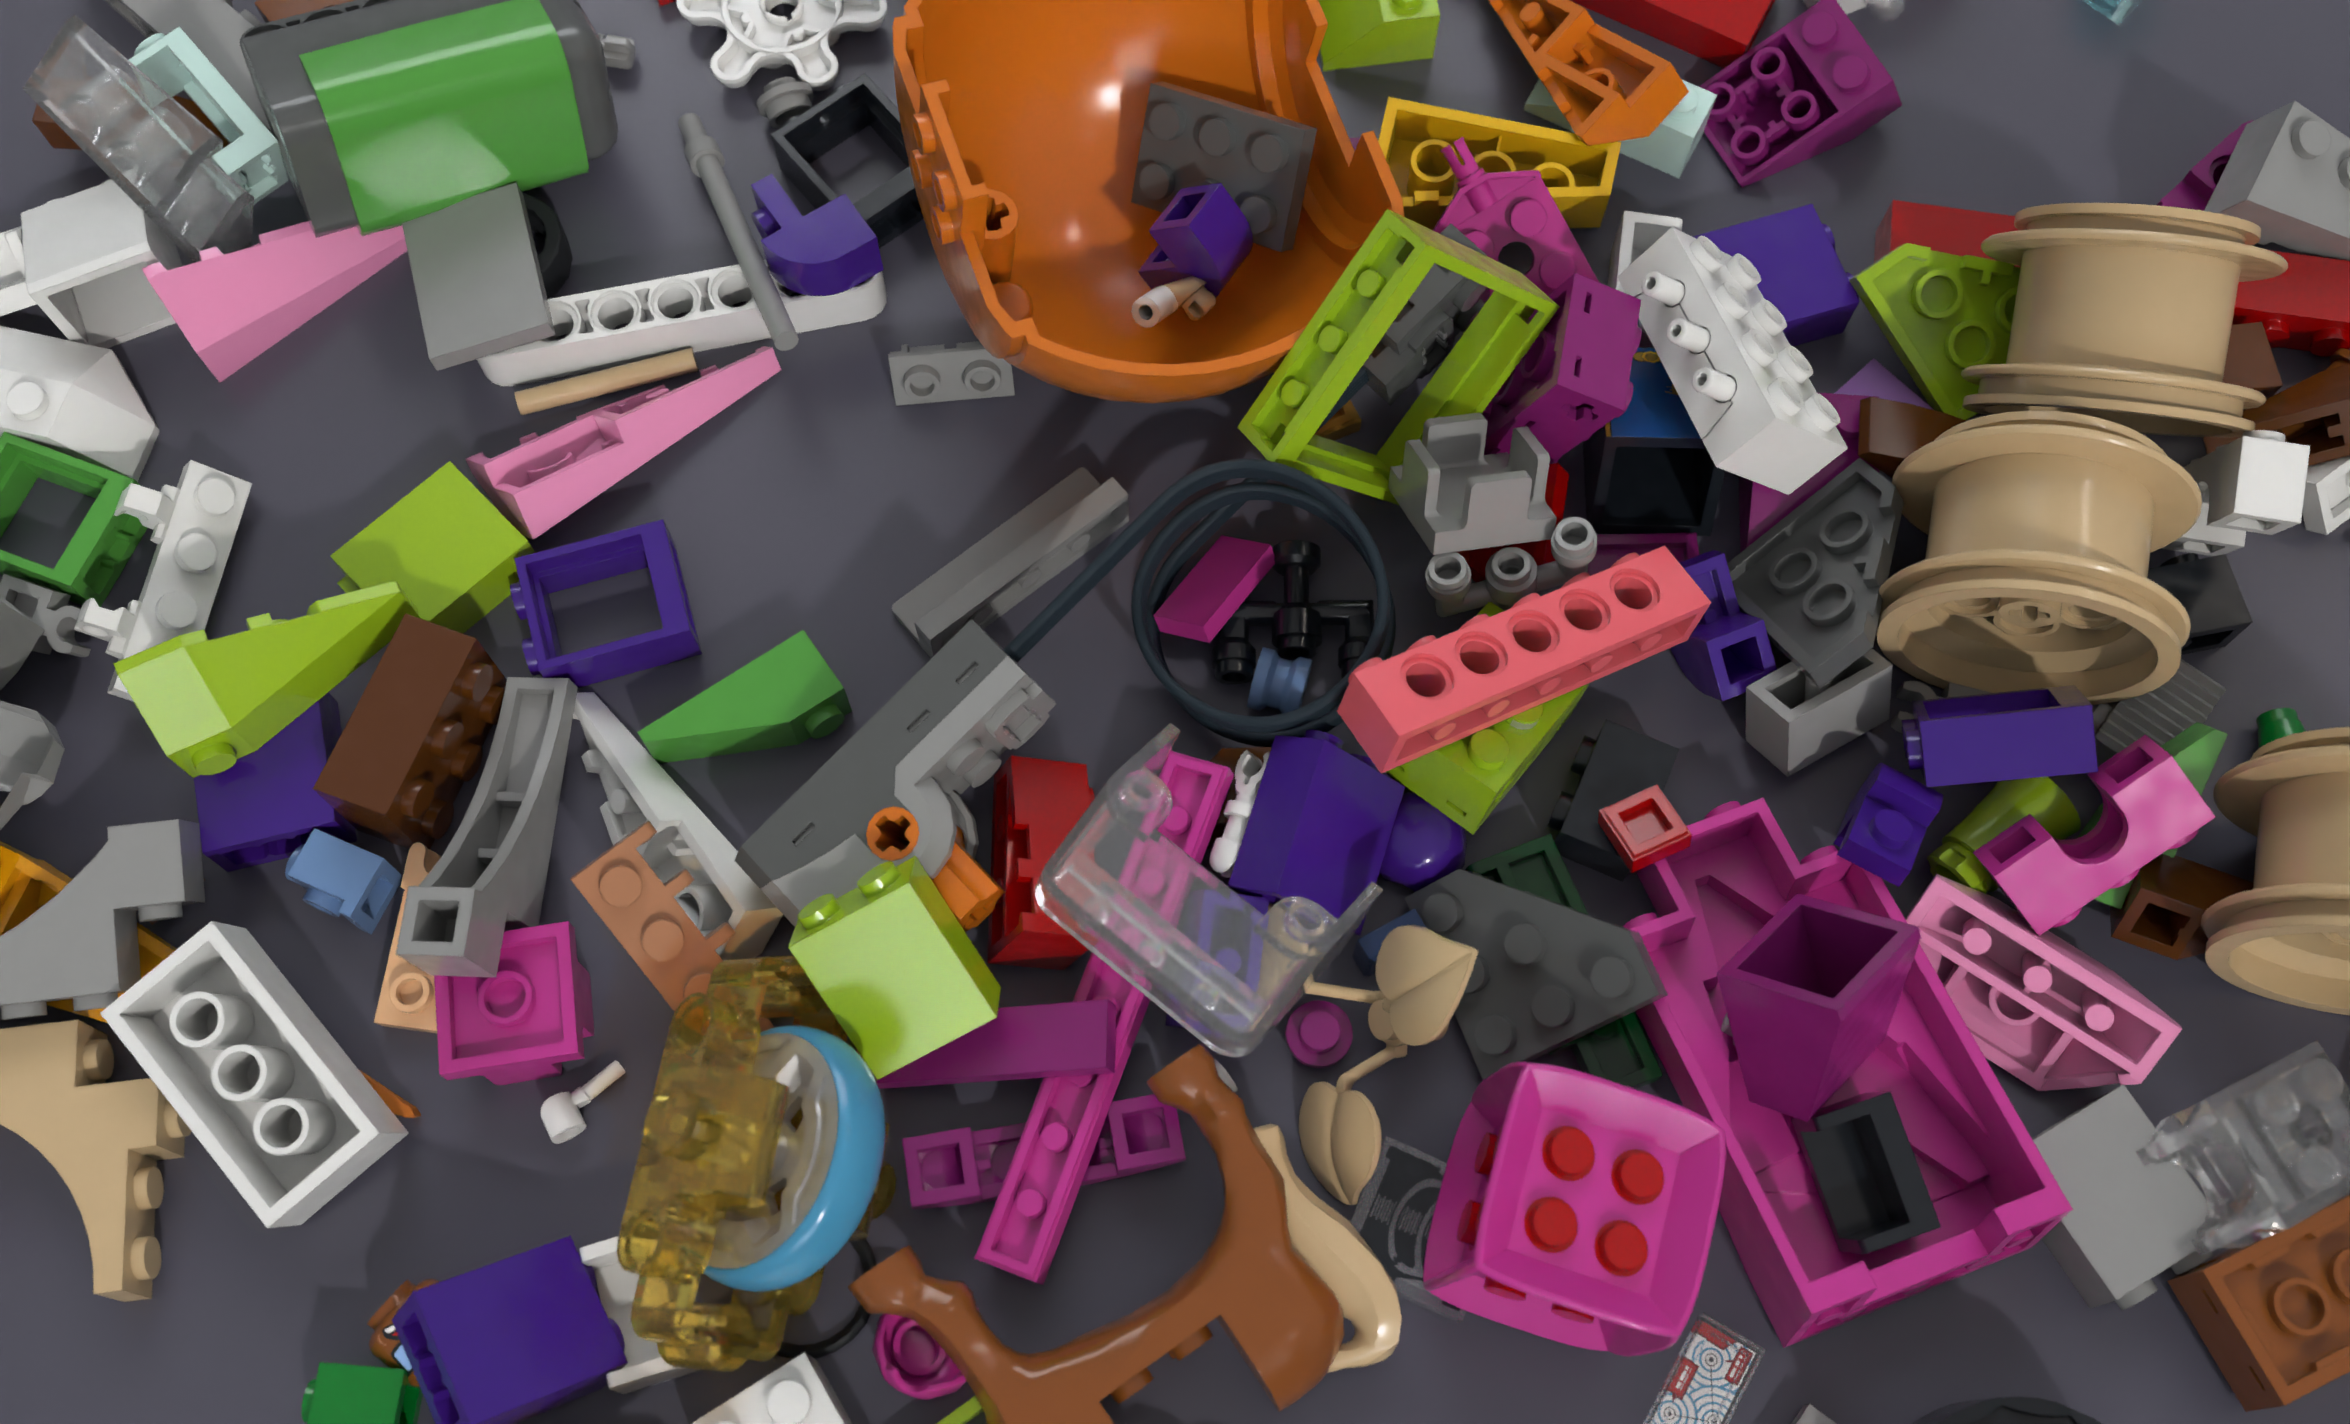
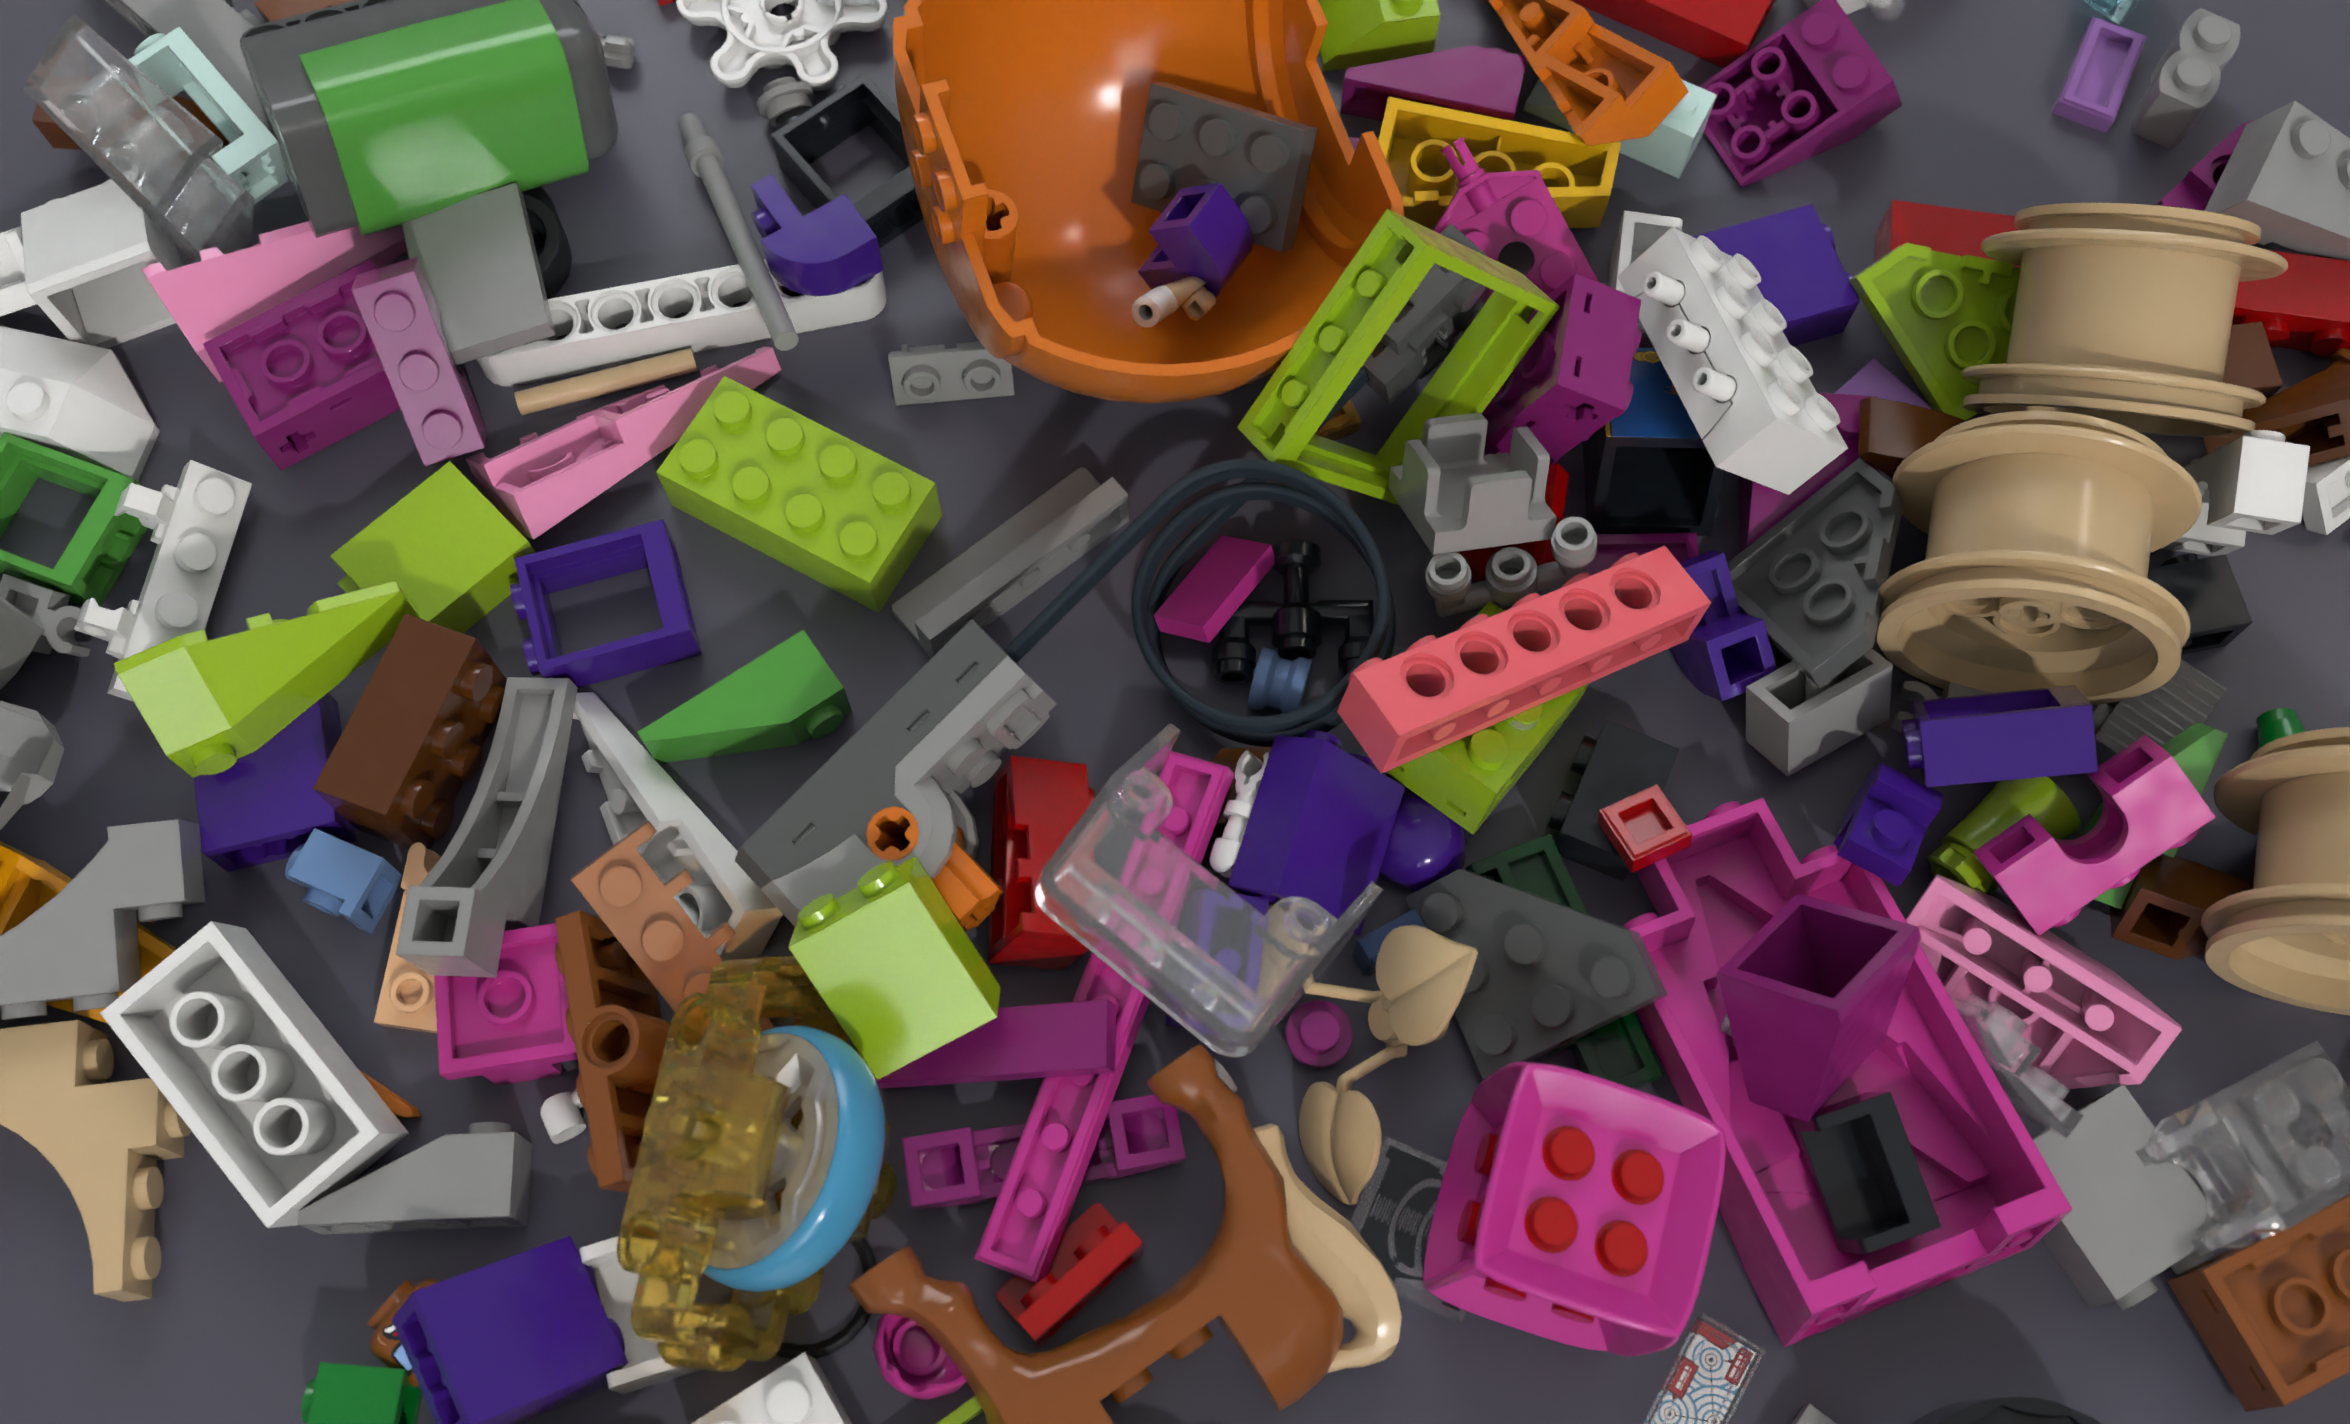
none -> magenta piece [203,259,400,471]
none -> light grey slope [298,1122,533,1235]
none -> arch [351,257,486,466]
none -> dark orange plate [555,910,705,1199]
none -> lime brick [656,376,942,613]
none -> red bracket [996,1203,1144,1349]
none -> magenta slope [1340,45,1527,121]
none -> clear slope [1949,994,2083,1139]
none -> medium lavender tile [2052,17,2147,133]
none -> light grey brick [2131,8,2241,150]

